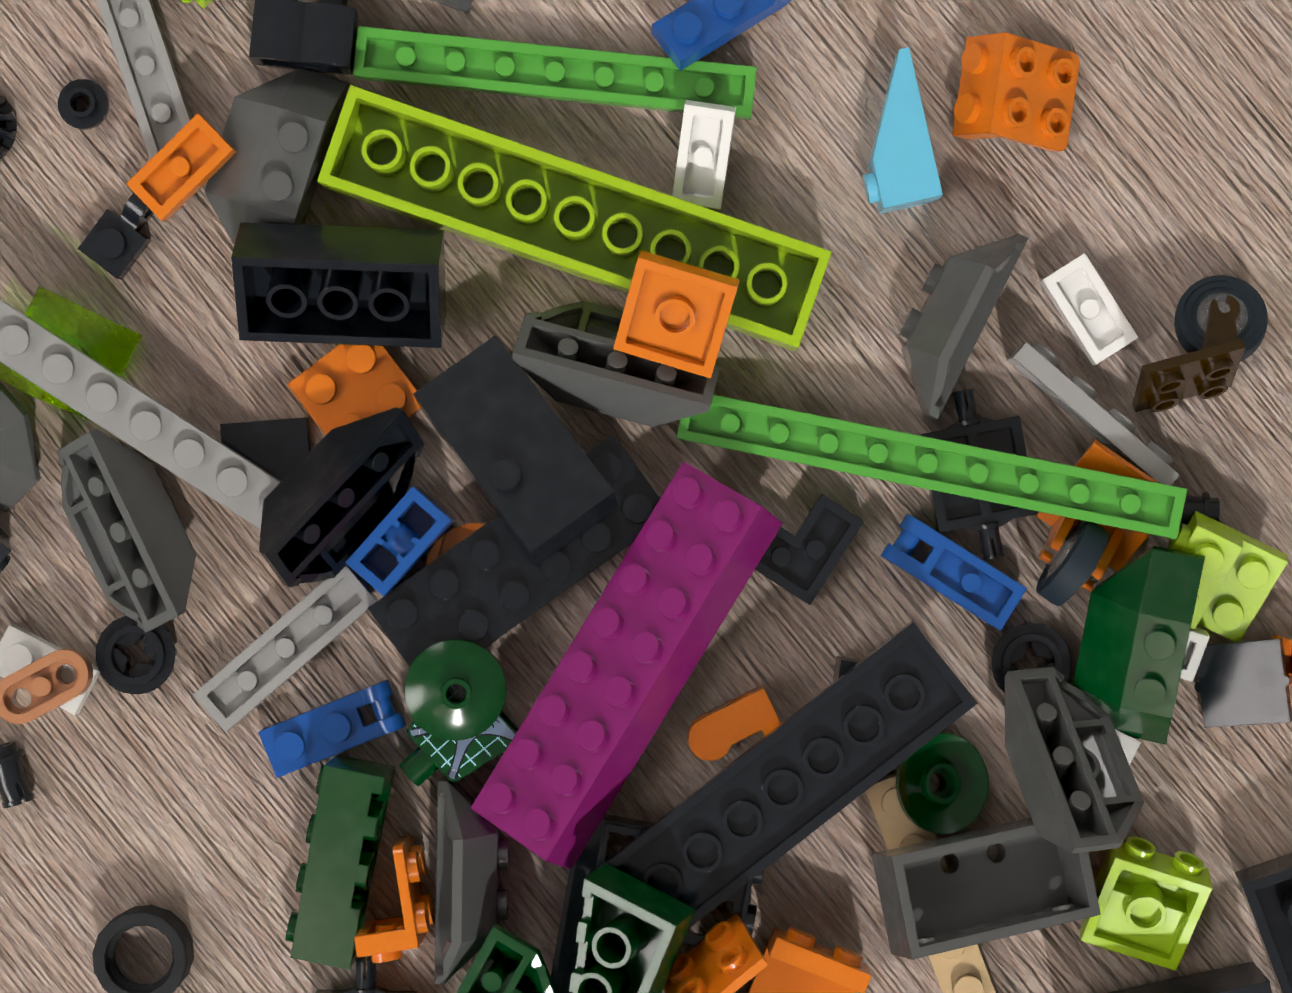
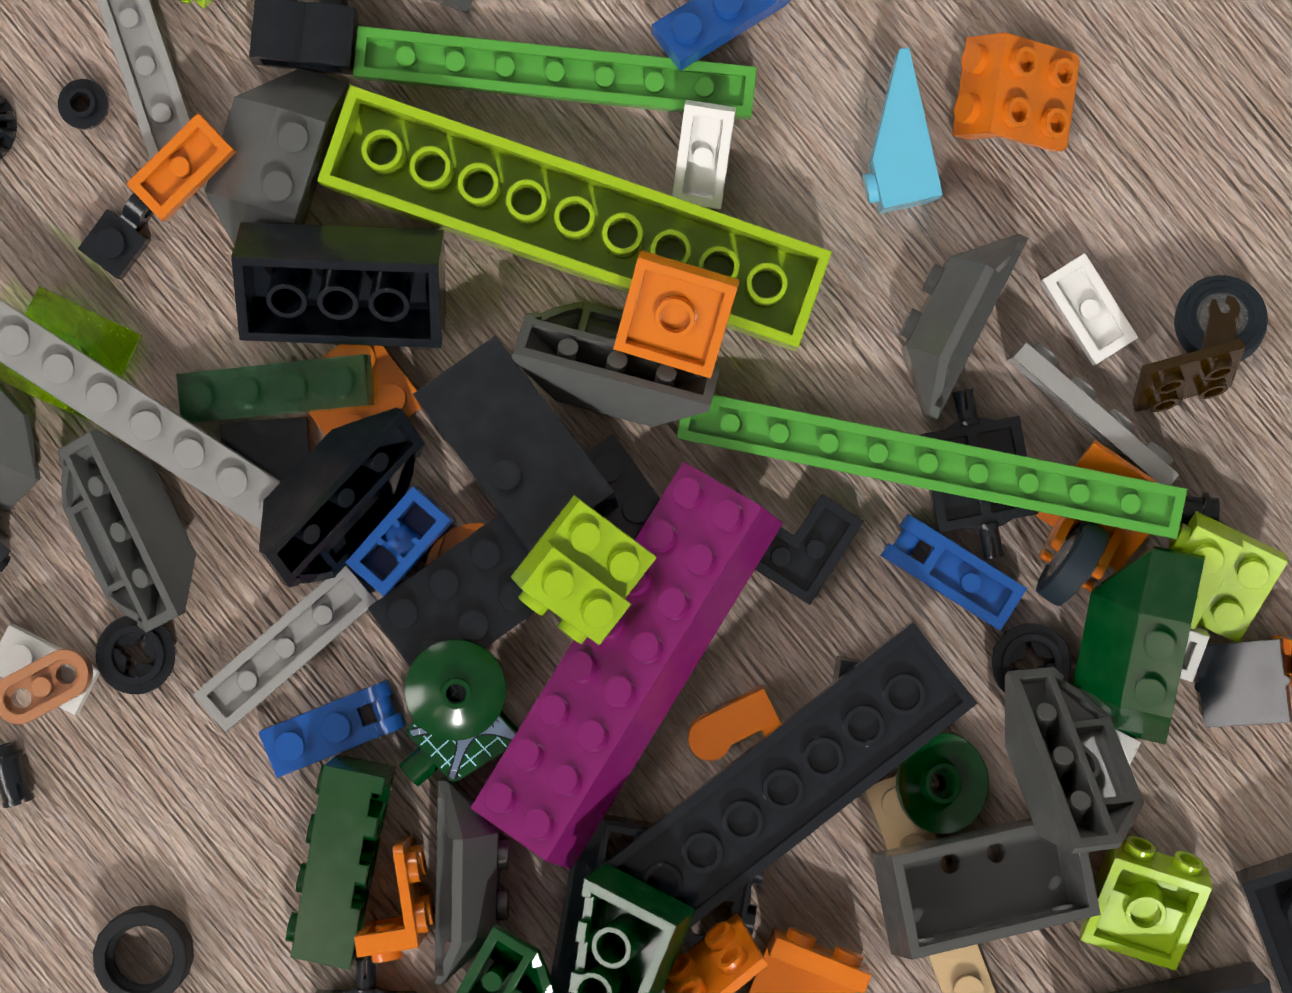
none -> clear green plate [176,354,375,423]
none -> lime plate [511,495,657,645]

